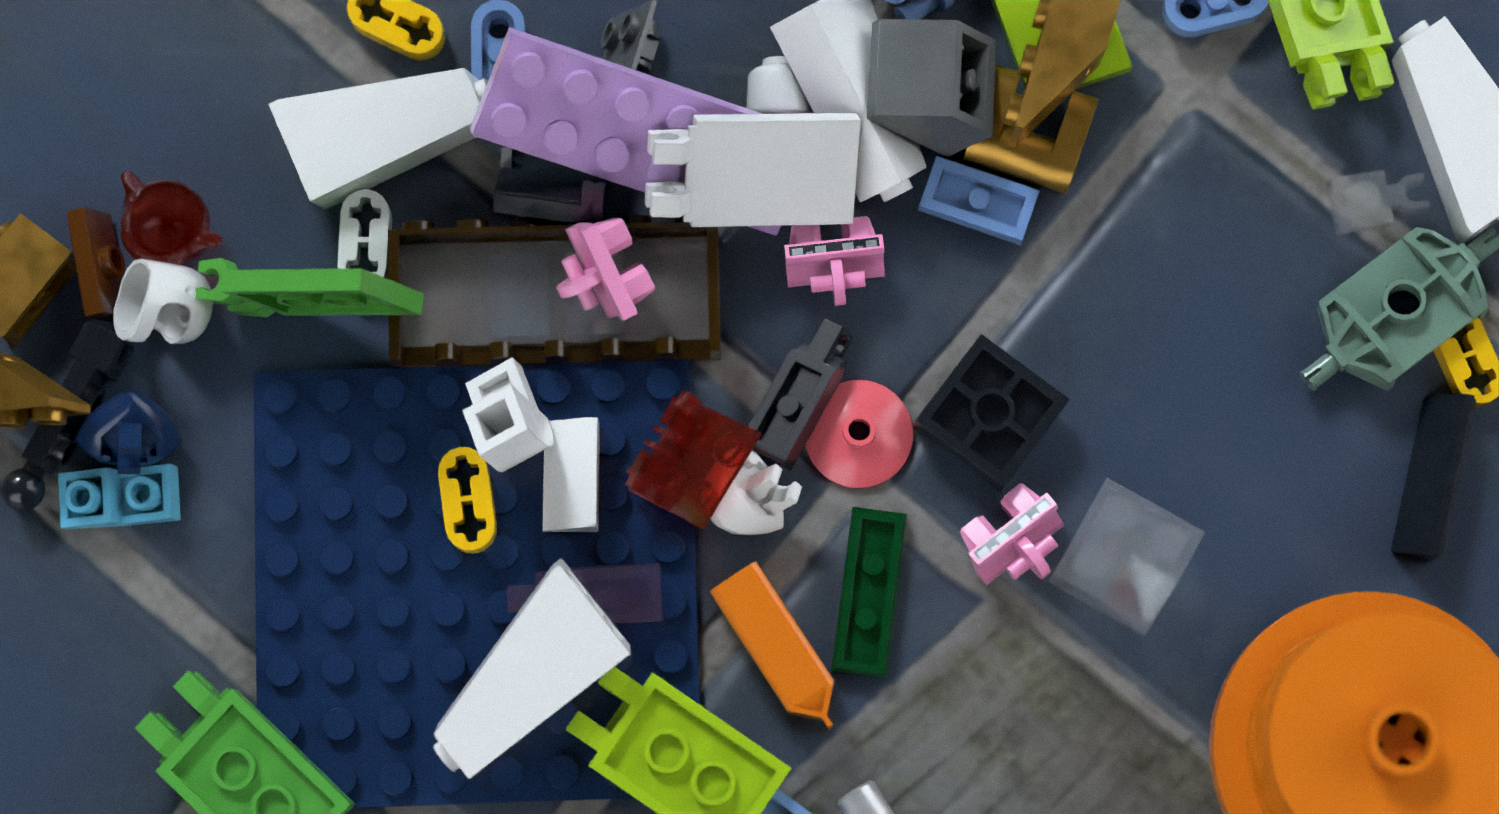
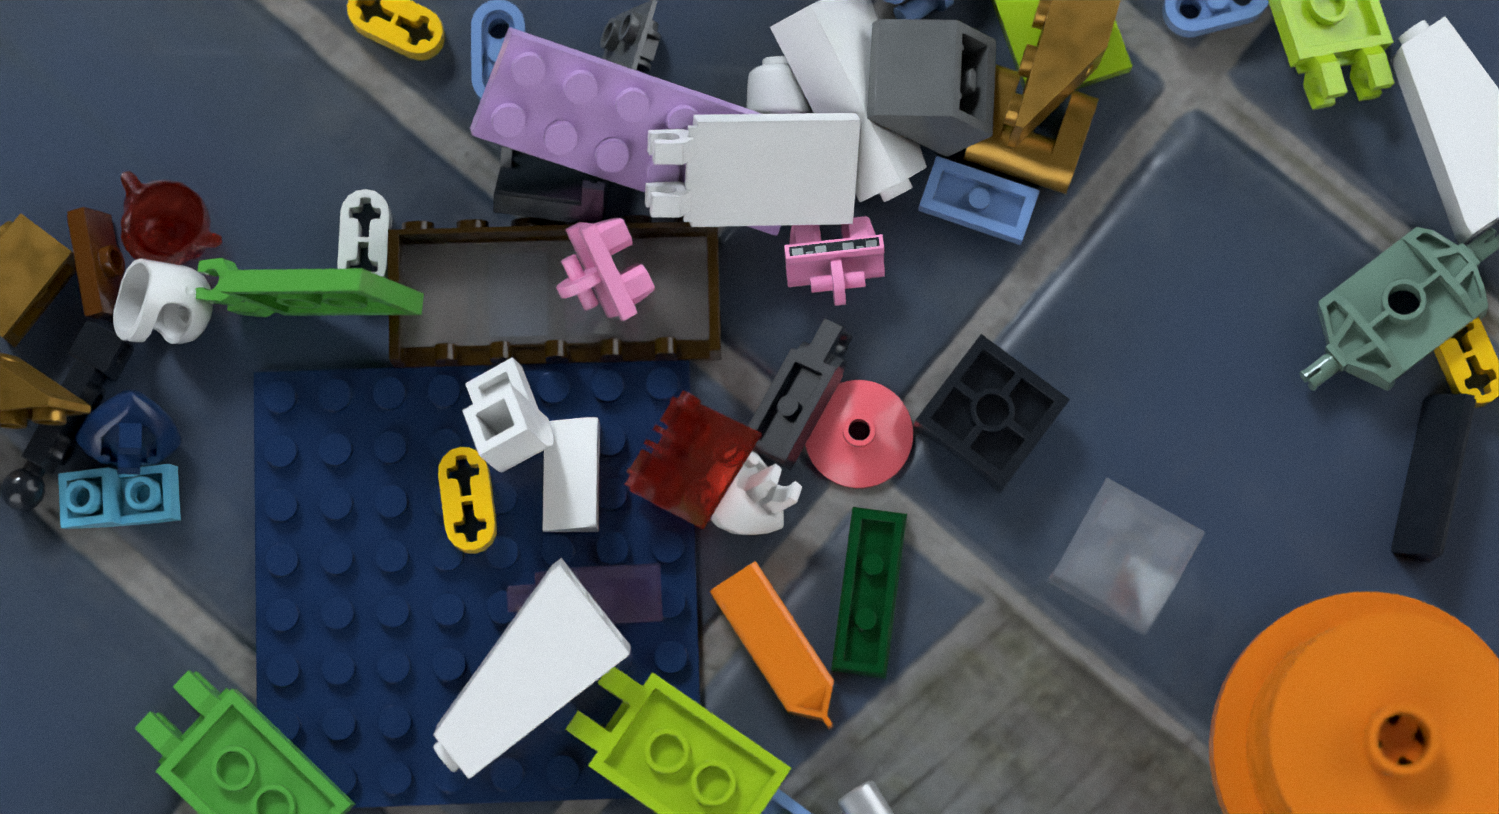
white slope [268,68,488,210] -> none
bright pink hips [960,483,1064,586] -> none
clear plate [1327,170,1430,235] -> none

